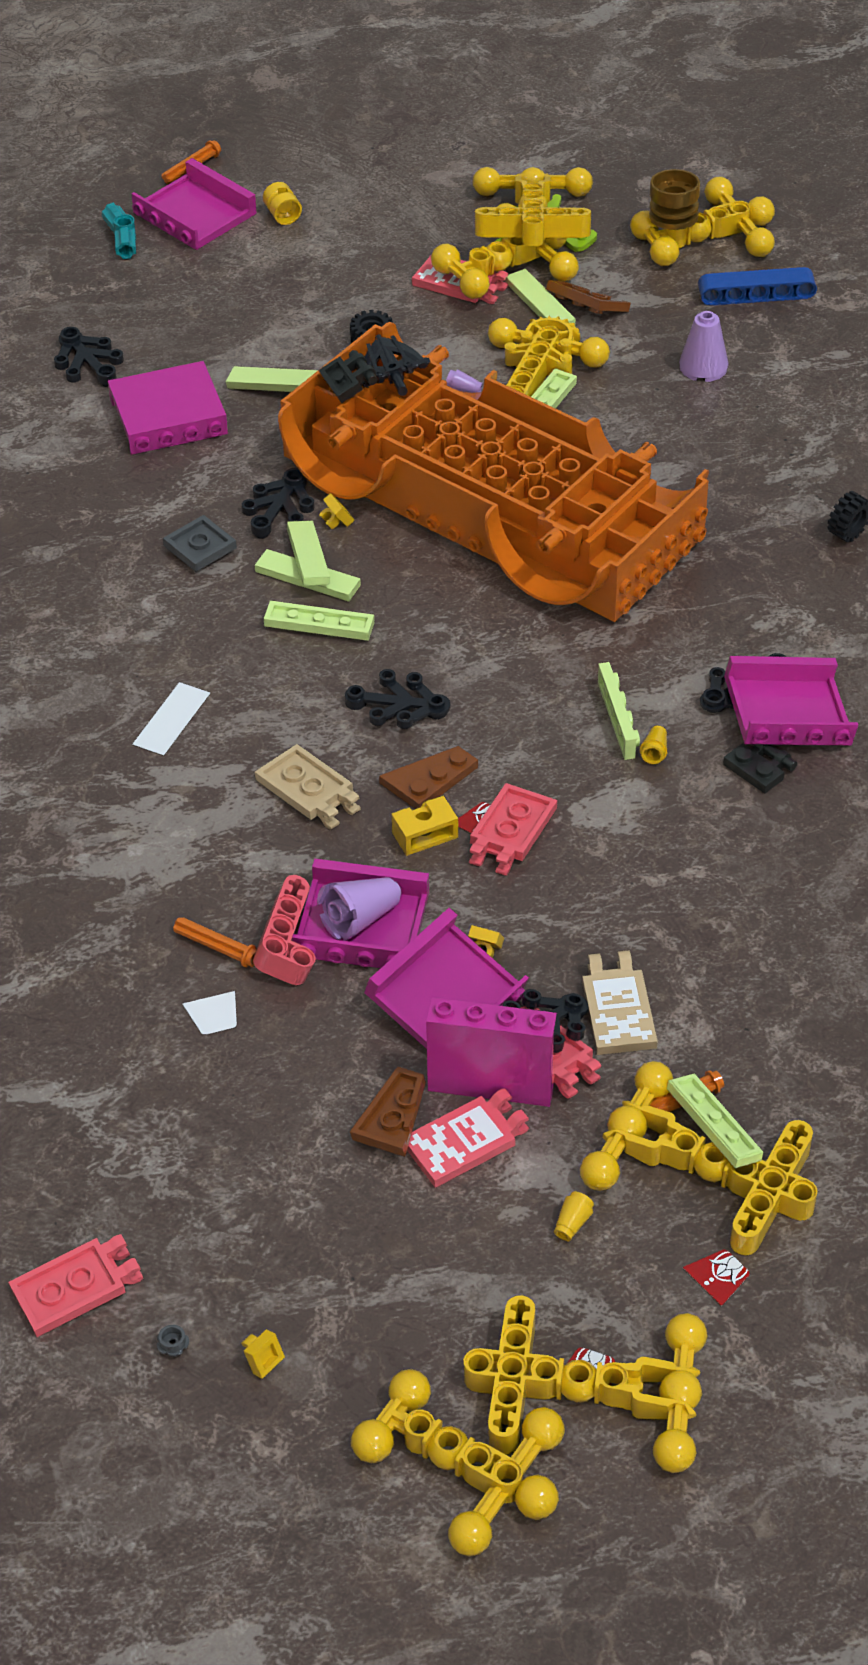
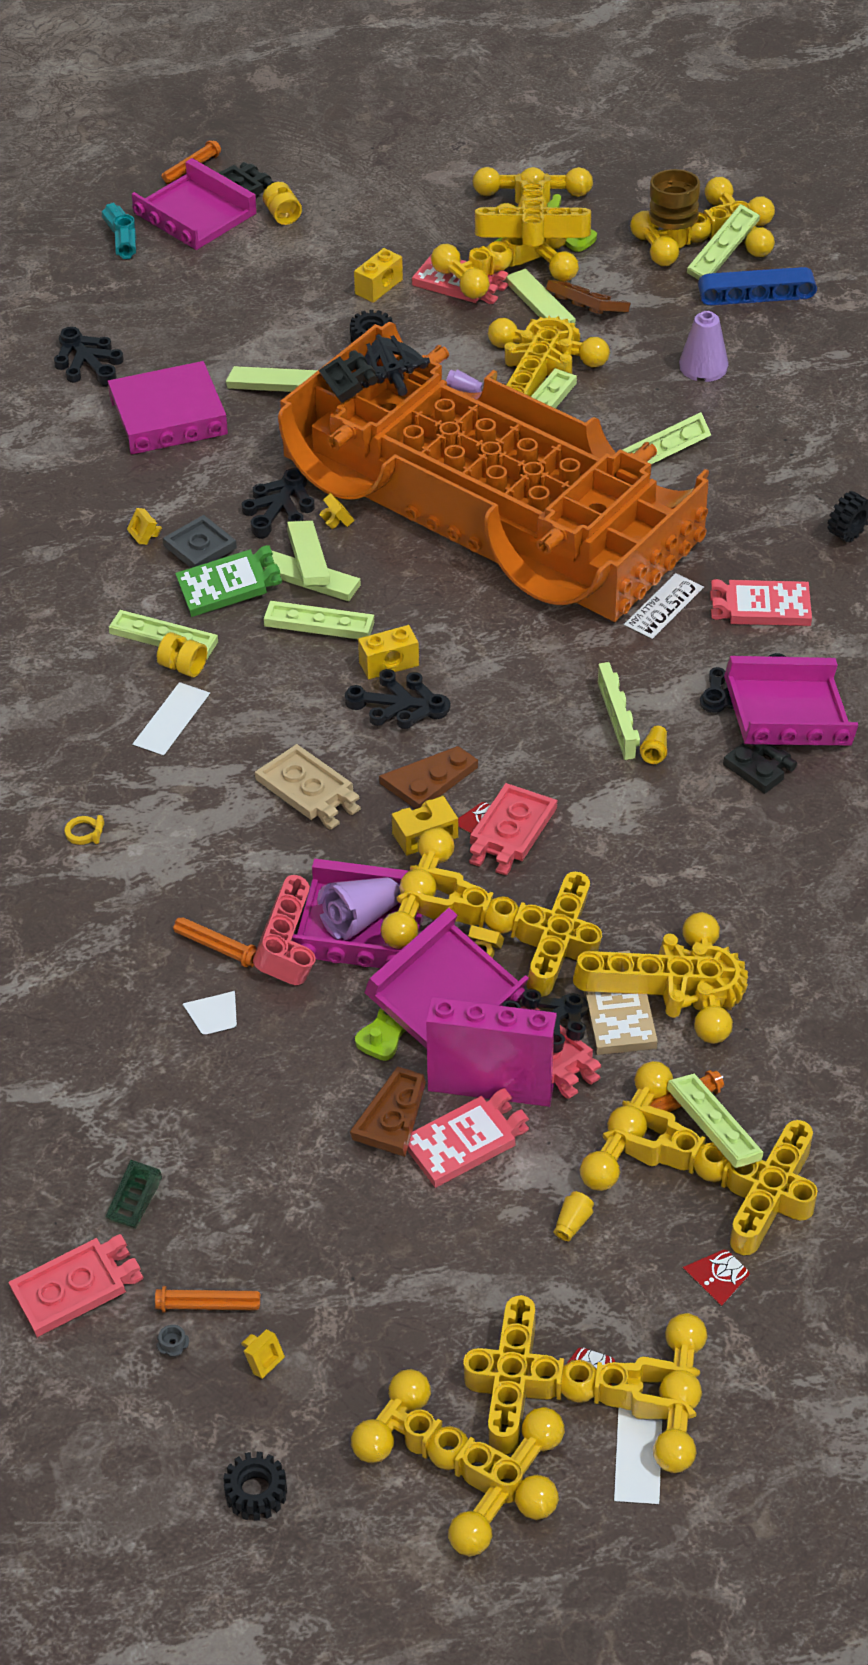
none -> yellow piece [65,815,104,845]
none -> clear green slope [106,1160,163,1228]
none -> yellowish green tile [109,610,218,659]
none -> yellow tile [127,508,162,545]
none -> orange axle [155,1286,261,1313]
none -> yellow wheel [157,632,208,677]
none -> bright green tile [175,545,282,617]
none -> pearl dark grey plate [219,162,275,196]
none -> black tyre [223,1452,287,1521]
none -> yellow brick [354,248,403,303]
none -> lime piece [355,1008,406,1061]
none -> yellow brick [358,625,419,680]
none -> yellow piece [380,828,602,997]
none -> yellow piece [573,912,748,1044]
none -> white sticker [614,1408,662,1504]
none -> yellowish green plate [622,412,711,464]
none -> white sticker [624,573,704,639]
none -> yellowish green tile [687,204,760,280]
none -> coral tile [710,579,812,626]

